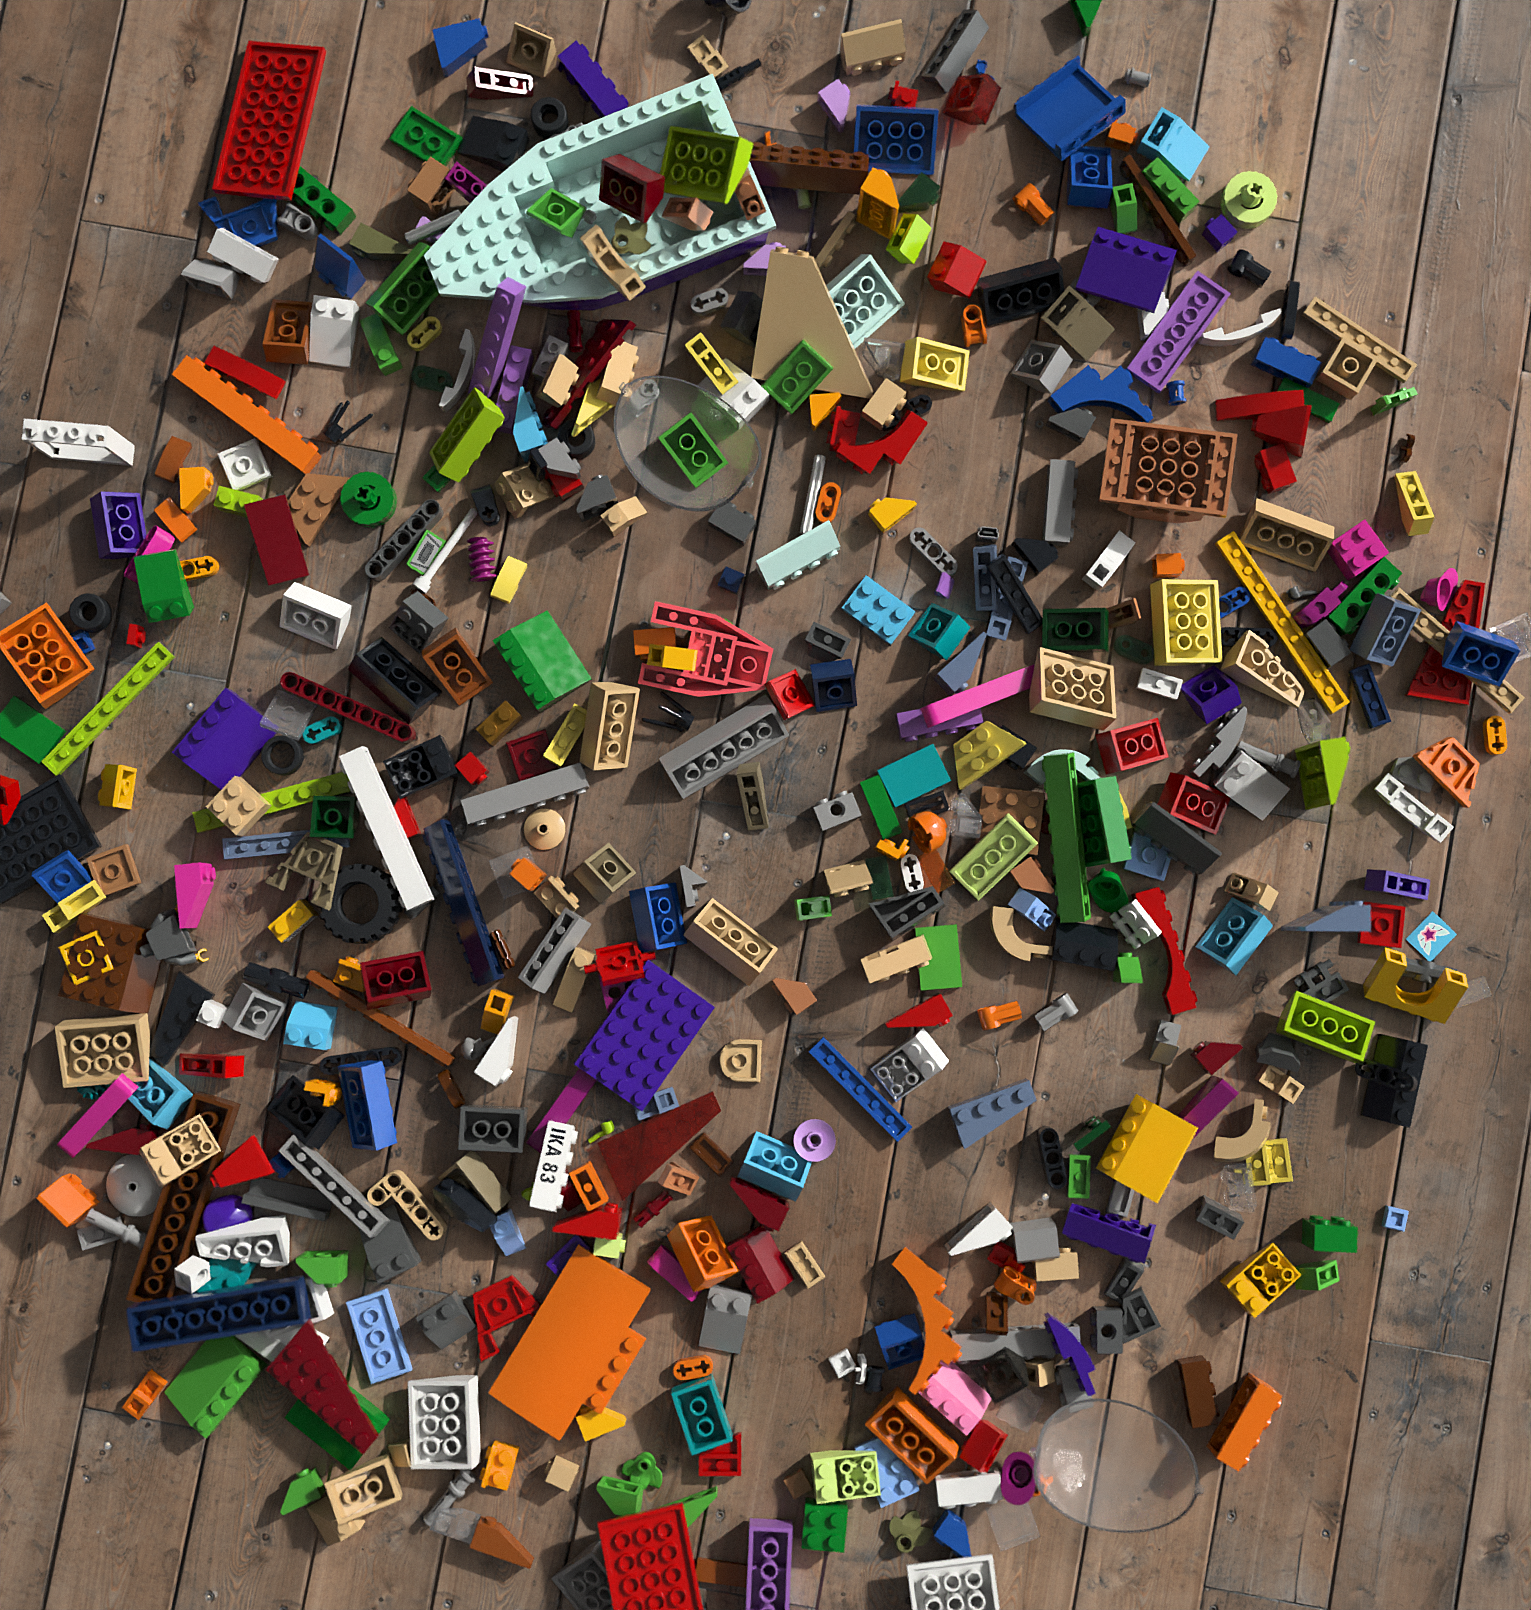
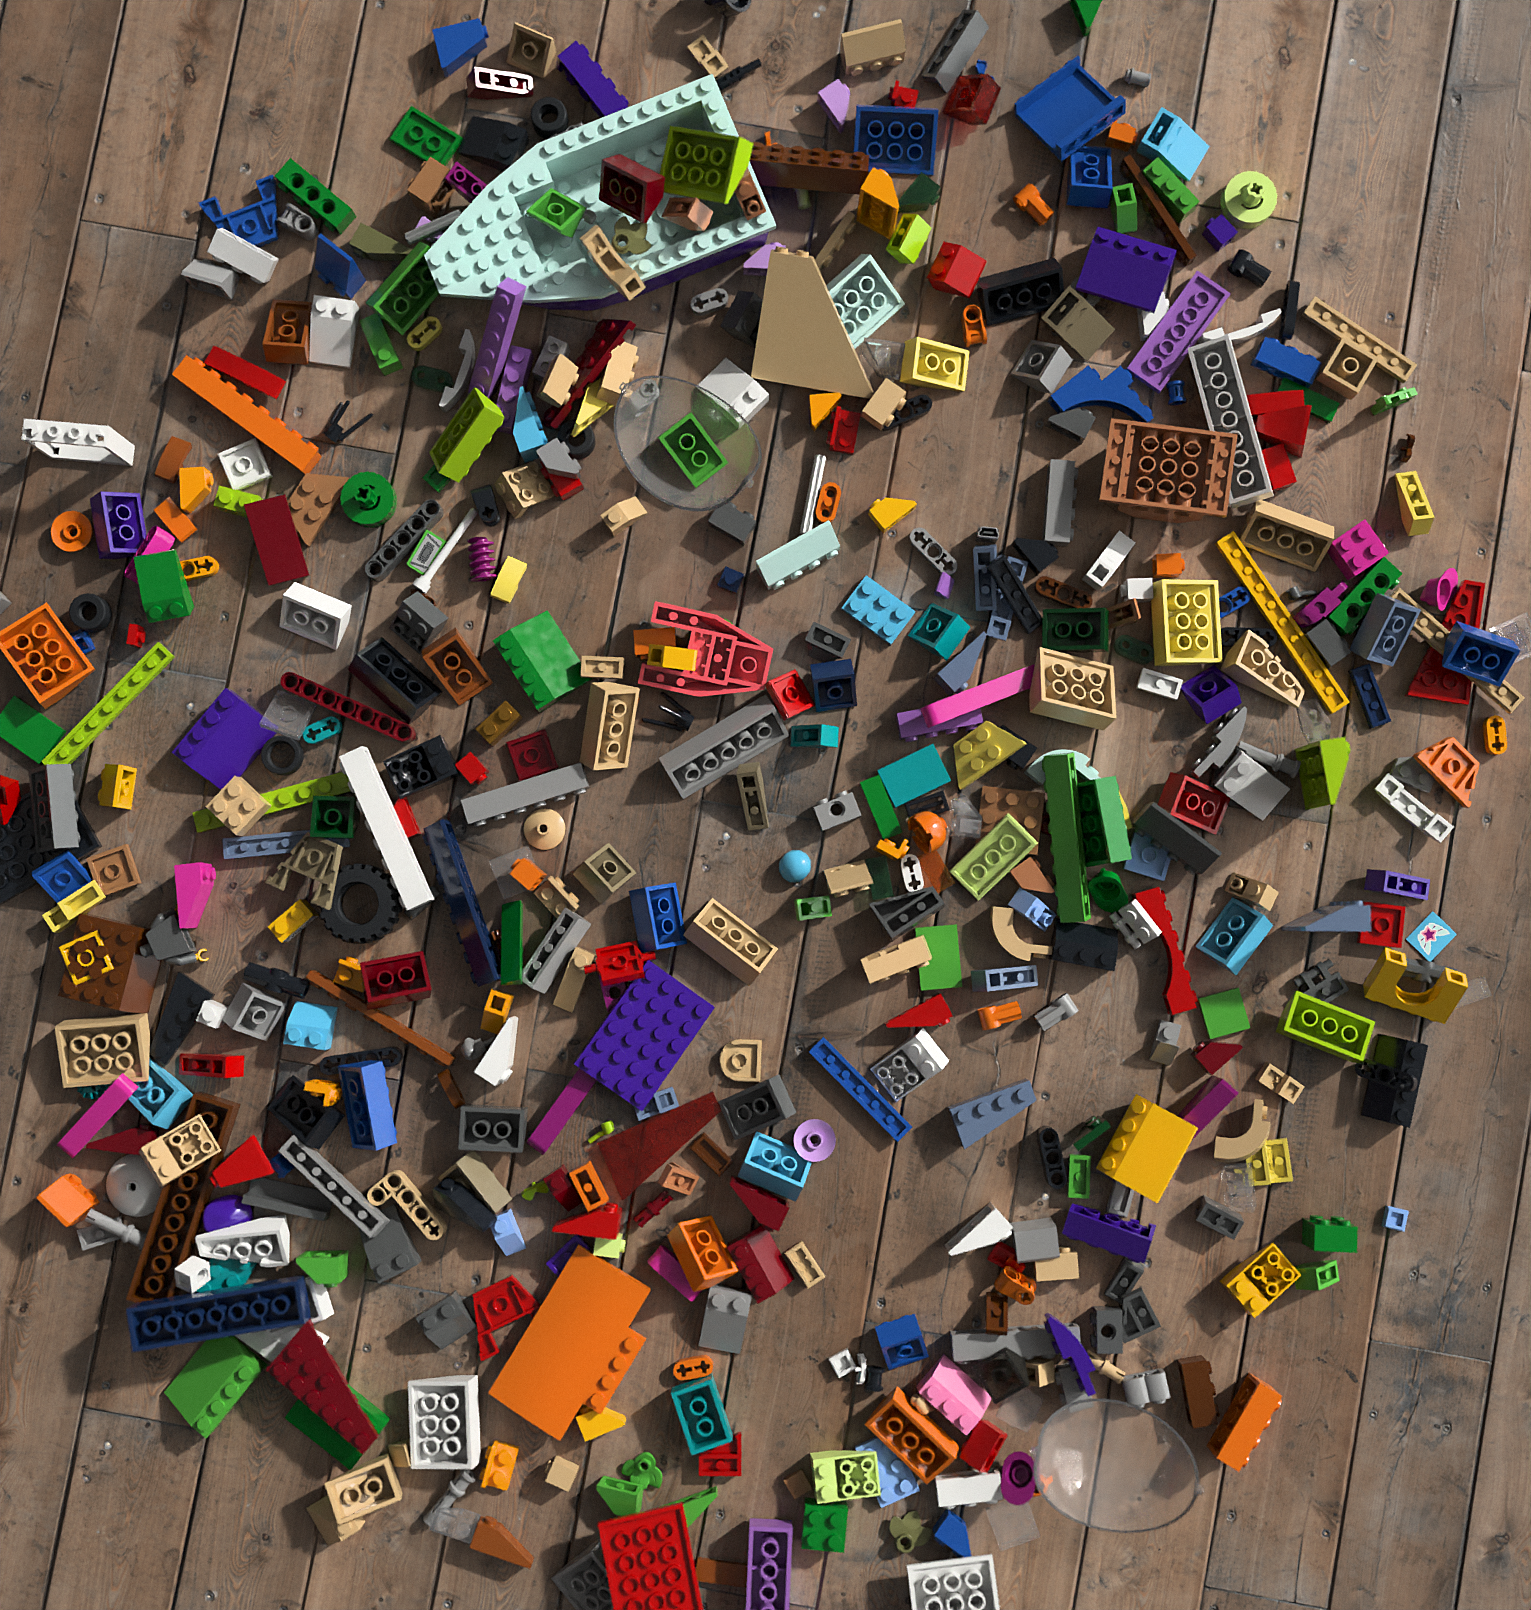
orange slope [122,1369,168,1420] -> none
red plate [212,41,327,201] -> none
bright green slope [280,1467,326,1515] -> none
light blue tile [346,1288,412,1384] -> none
black tile [527,447,548,481] -> none
white brick [529,1121,578,1212] -> none
light yellow plate [543,703,587,768] -> none
dark red pin [567,310,583,353] -> none
dark grey slope [576,475,618,522] -> none
light grey slope [680,865,709,907] -> none
light yellow slope [685,332,739,395] -> none
bright green tile [761,339,834,415] -> none
nougat slope [772,978,817,1015] -> none
red arch [833,411,928,475] -> none
orange arch [892,1247,962,1395] -> none
red slope [1095,718,1169,775] -> none
bright green slope [1113,952,1143,983] -> none
dark grey slope [1255,1033,1301,1072] -> none
none -> slope [29,764,80,853]
none -> orange dish [51,511,93,552]
none -> green slope [501,900,523,985]
none -> tan panel [581,656,625,680]
none -> dark grey slope [718,1074,796,1140]
none -> medium azure hair [779,850,811,883]
none -> teal slope [791,724,839,748]
none -> tan arm [910,1394,936,1415]
none -> sand blue slope [971,965,1038,992]
none -> reddish brown beam [1034,576,1093,608]
none -> tan pin [1086,1349,1125,1384]
none -> white brick [1121,578,1153,602]
none -> light grey brick [1122,1368,1170,1408]
none -> white brick [1187,334,1274,509]
none -> bright green tile [1197,987,1250,1039]

